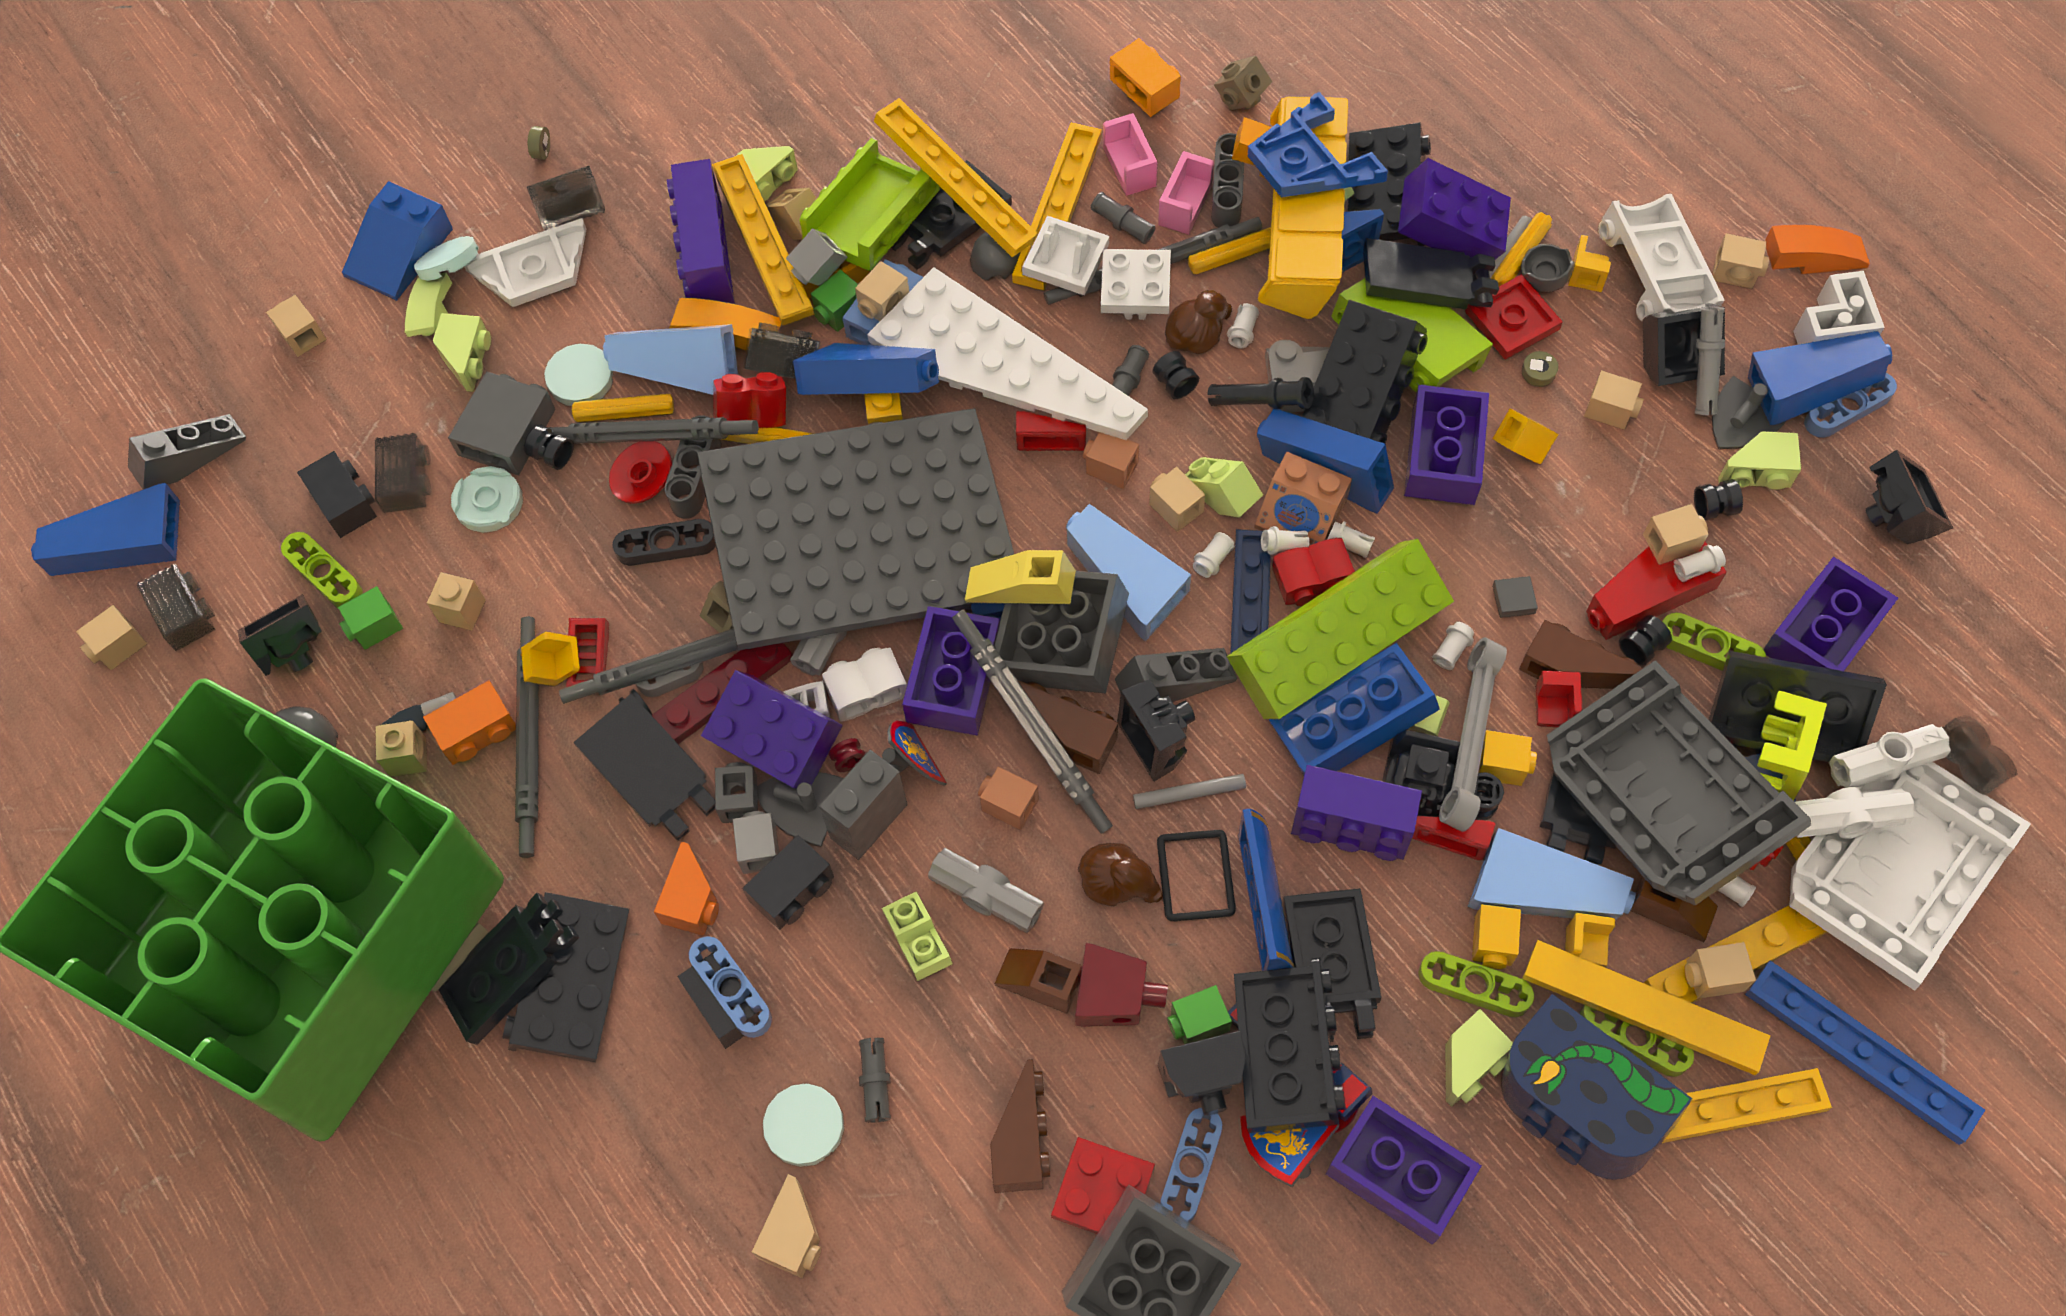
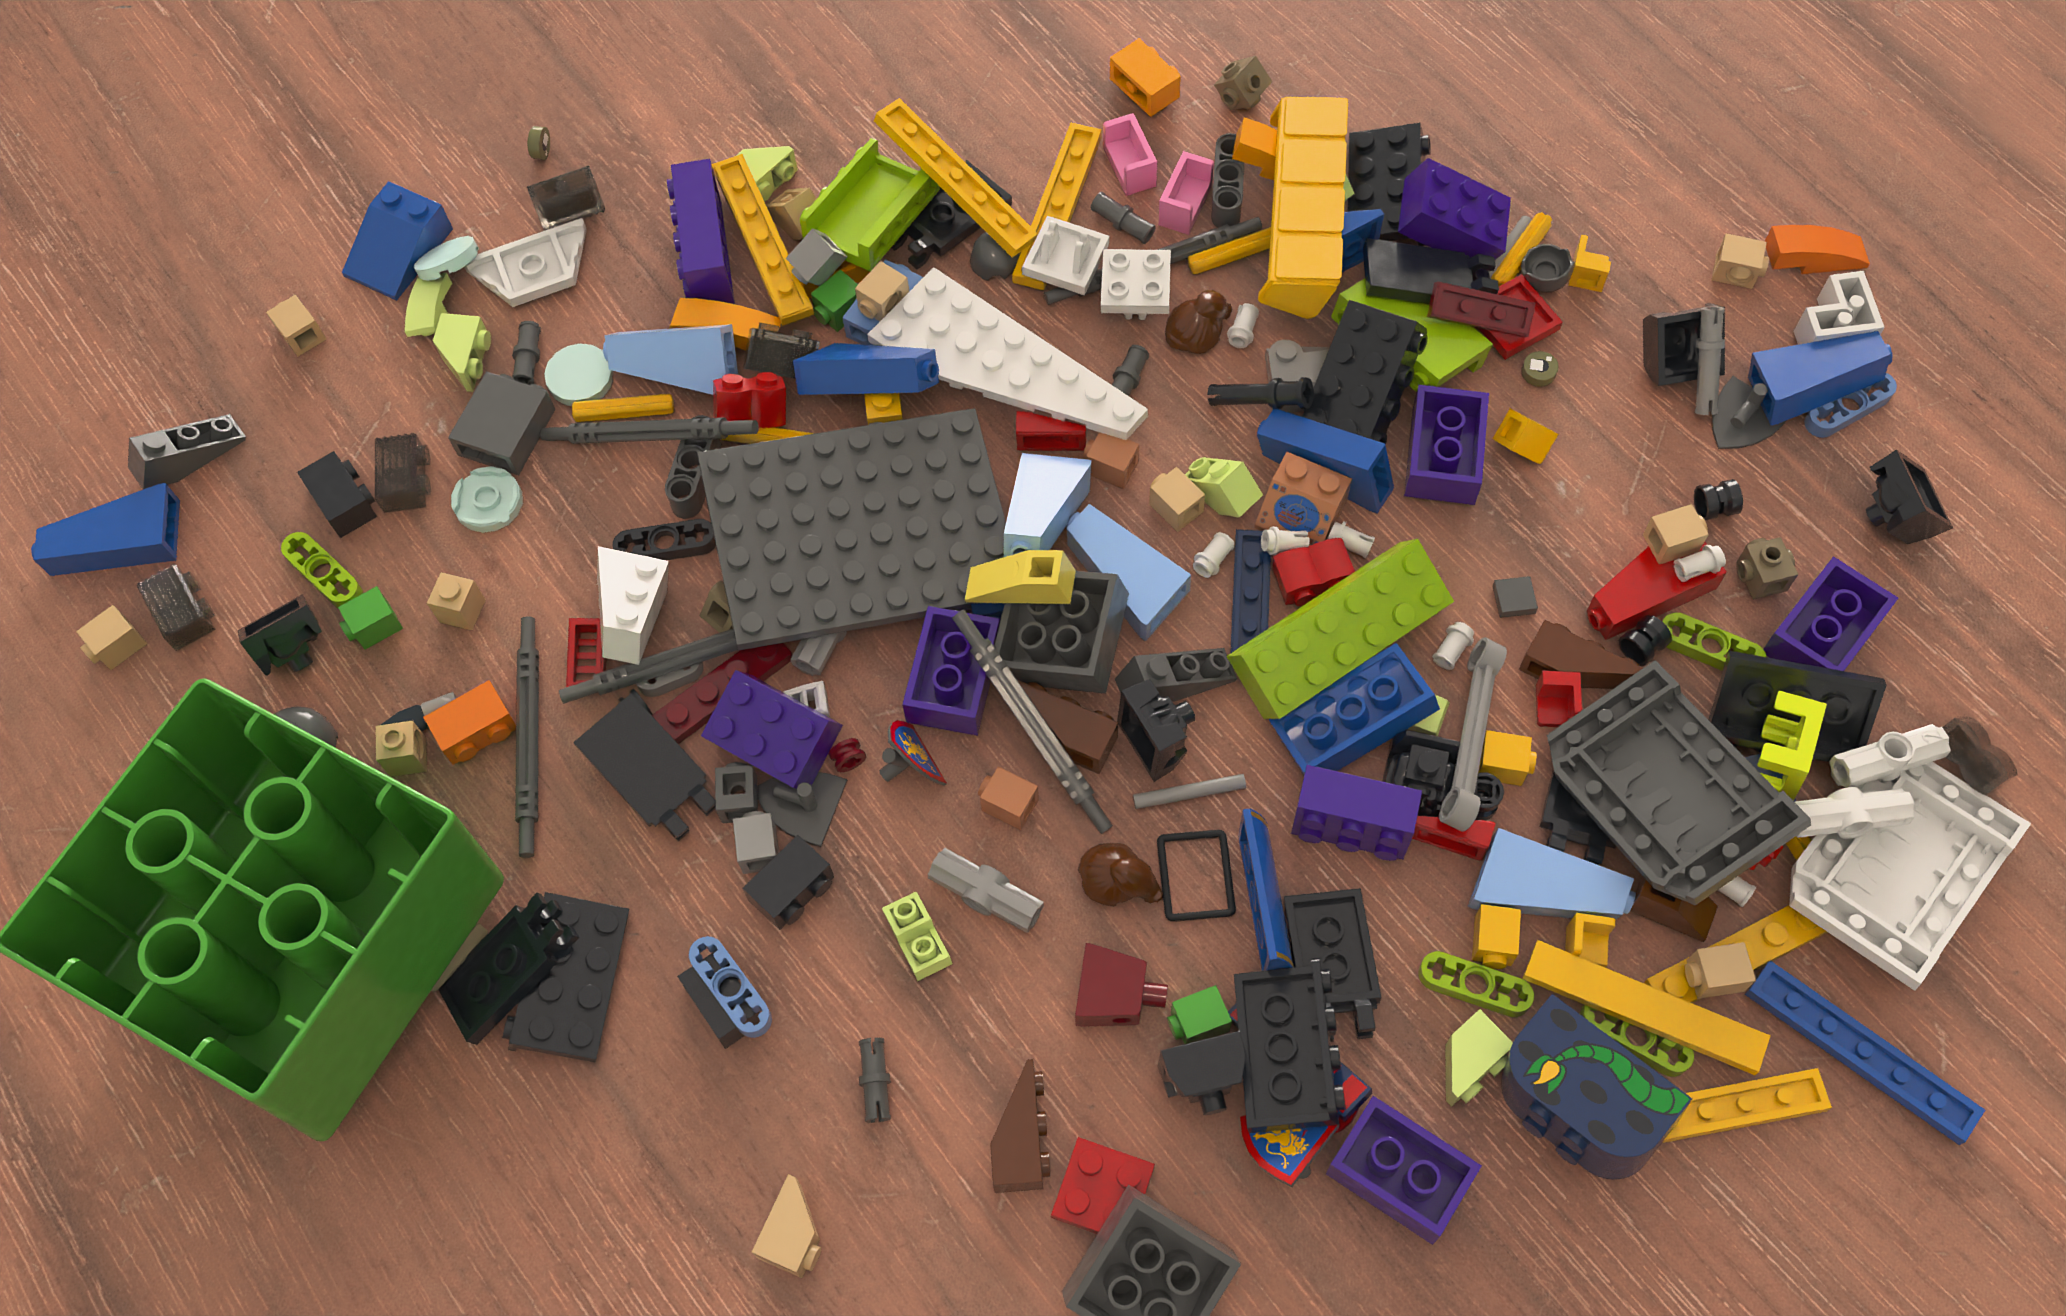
yellow panel [521,632,580,686] -> none
black wheel [524,424,574,470] -> none
red dish [609,441,672,504] -> none
orange slope [654,842,719,936] -> none
light aqua tile [763,1084,844,1167] -> none
dark grey brick [819,749,907,860] -> none
white brick [822,648,907,722] -> none
reddish brown slope [994,948,1082,1014] -> none
black wheel [1152,351,1200,399] -> none
medium blue beam [1160,1108,1222,1222] -> none
blue wing [1248,92,1388,197] -> none
tan brick [1584,370,1644,429] -> none
white piece [1598,194,1725,321] -> none
yellowish green slope [1718,431,1801,490] -> none
none -> dark grey pin [512,321,541,385]
none -> white wedge [597,546,669,665]
none -> slope [1004,453,1092,557]
none -> dark red tile [1427,282,1536,338]
none -> dark tan brick [1736,537,1799,600]

